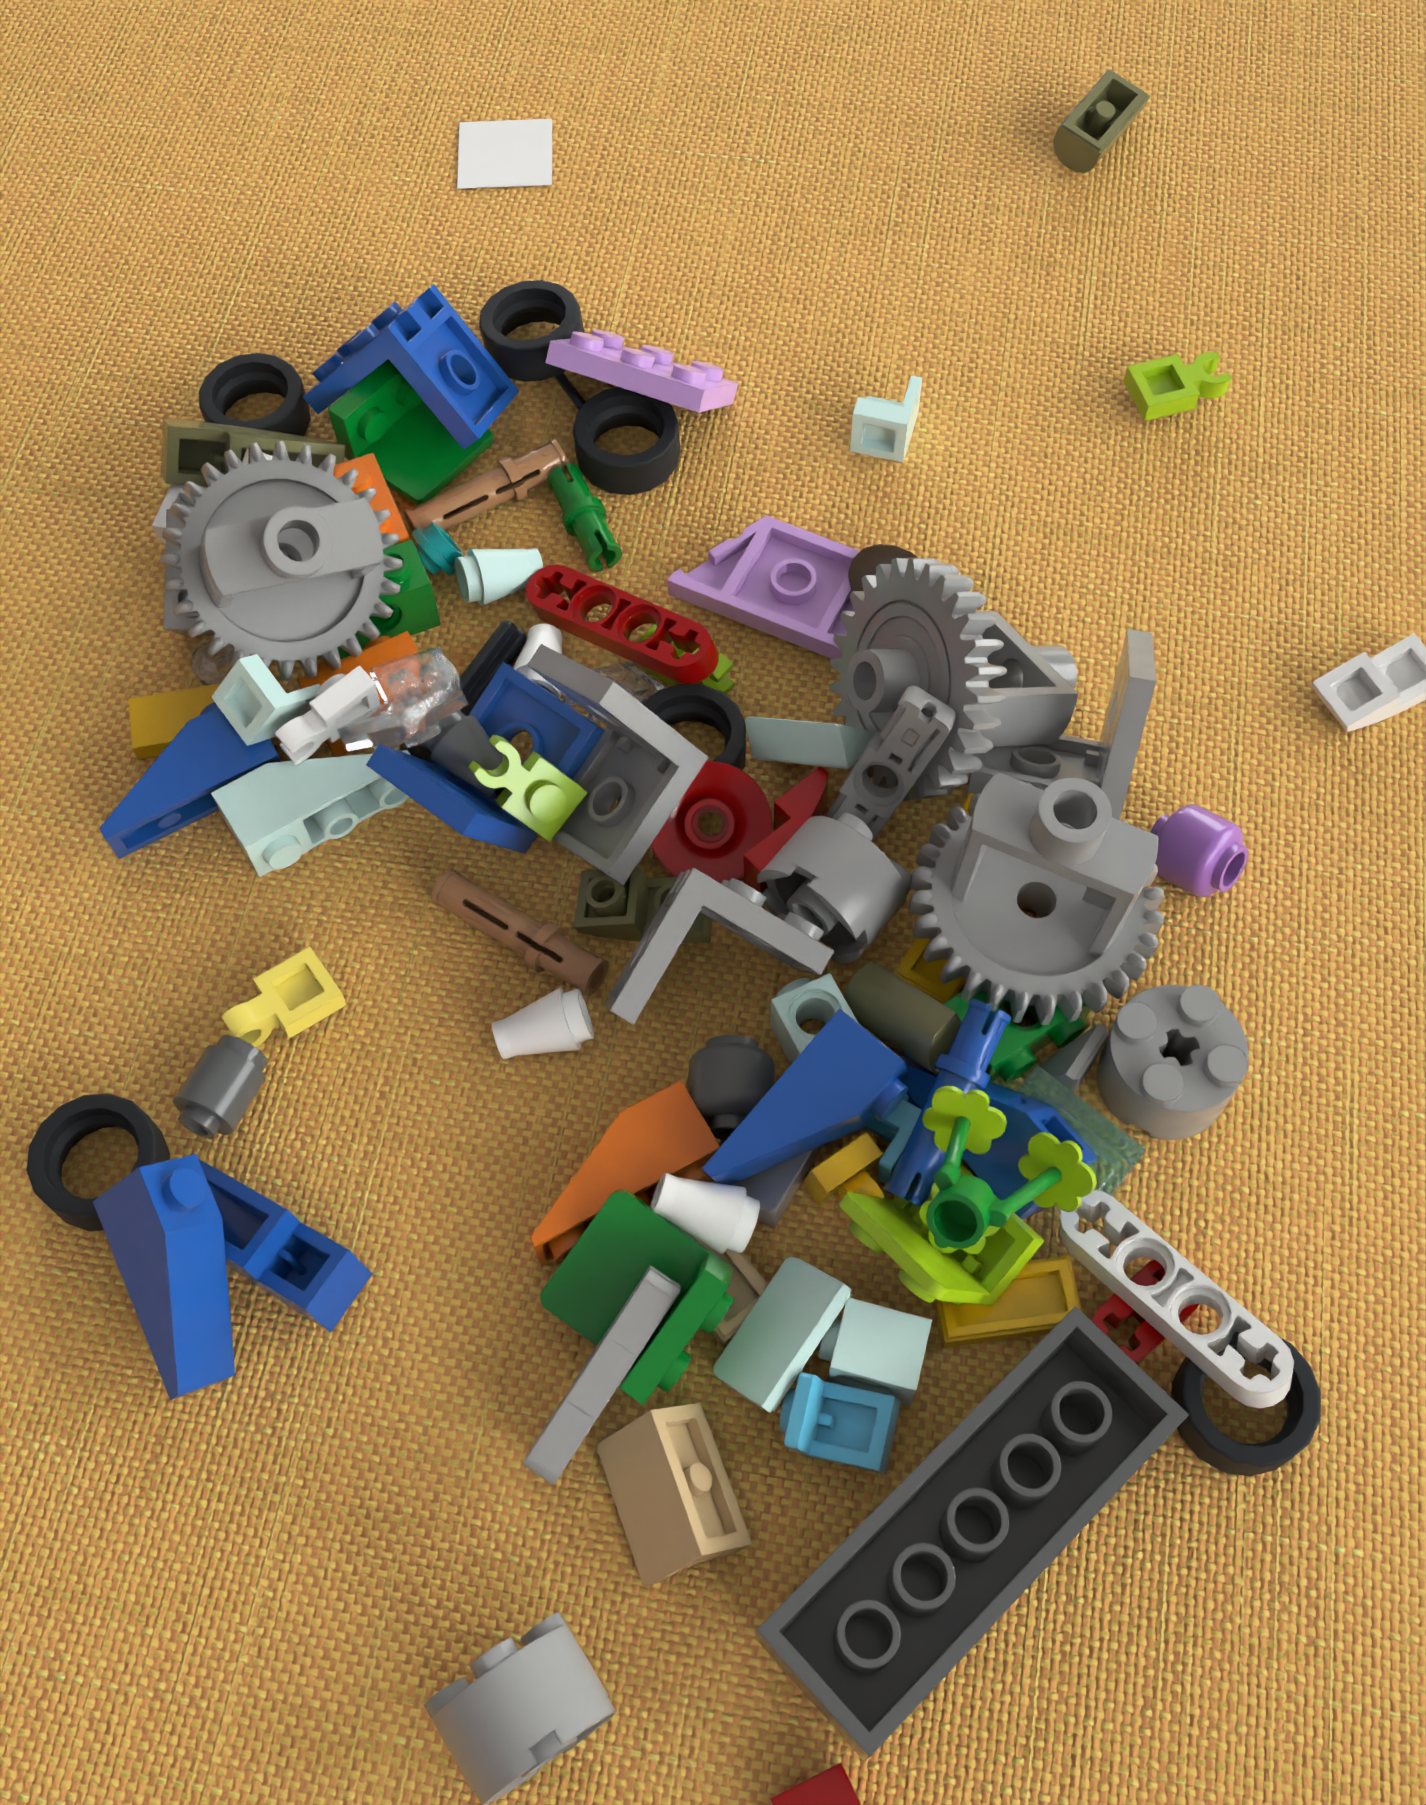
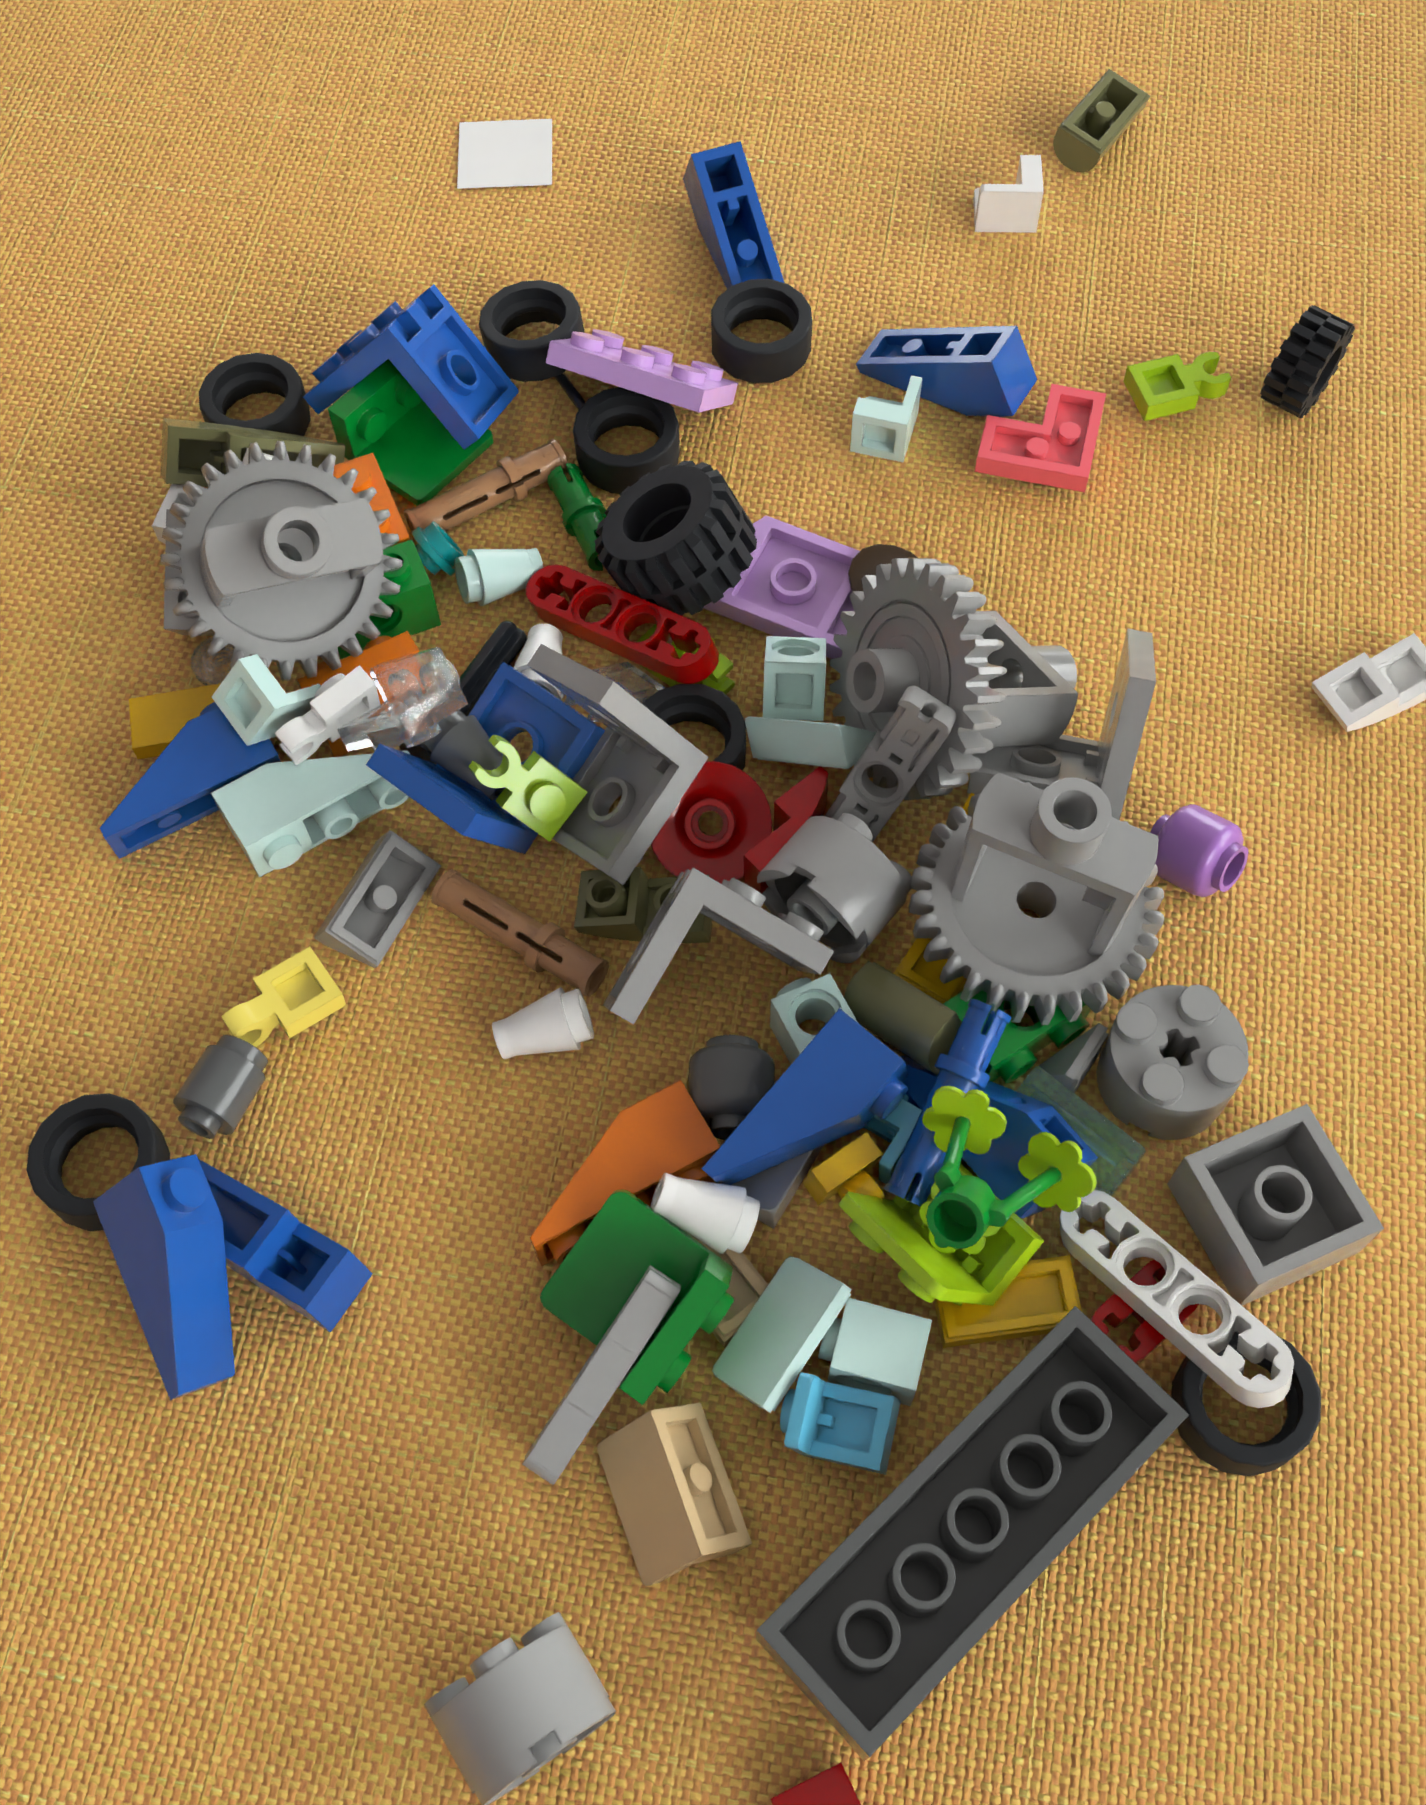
none -> light grey slope [314,830,441,968]
none -> black tyre [594,461,757,616]
none -> blue slope [683,141,785,289]
none -> black tyre [711,279,812,383]
none -> light aqua brick [762,636,826,721]
none -> blue slope [856,325,1038,417]
none -> white panel [973,155,1044,233]
none -> coral plate [974,384,1106,493]
none -> light grey brick [1167,1104,1384,1306]
none -> black tyre [1260,305,1355,418]

